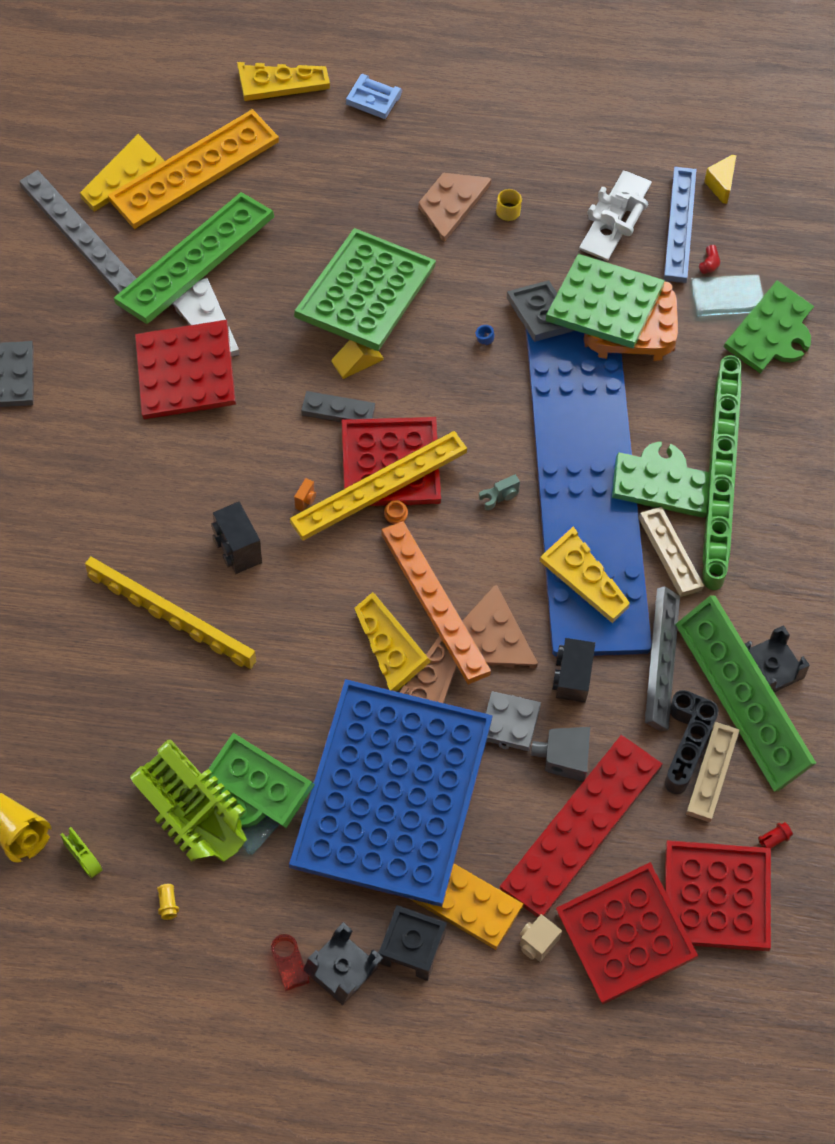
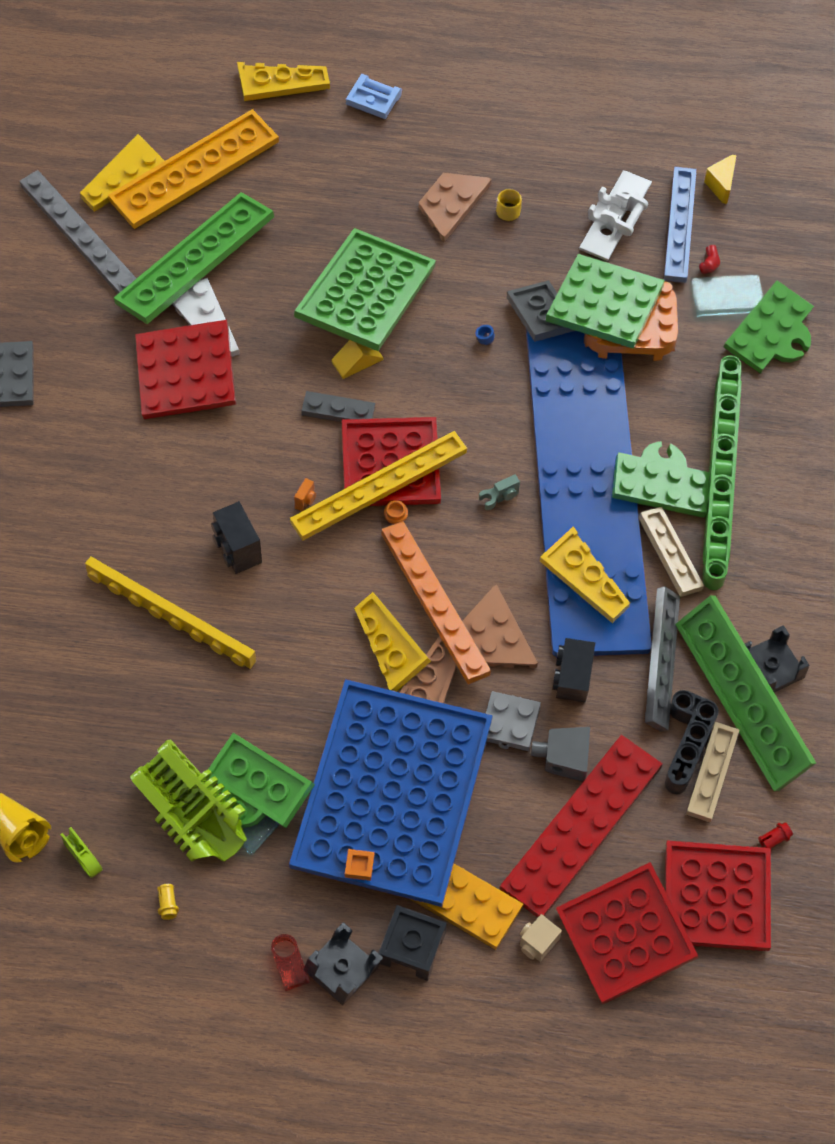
none -> orange plate [345,849,375,881]

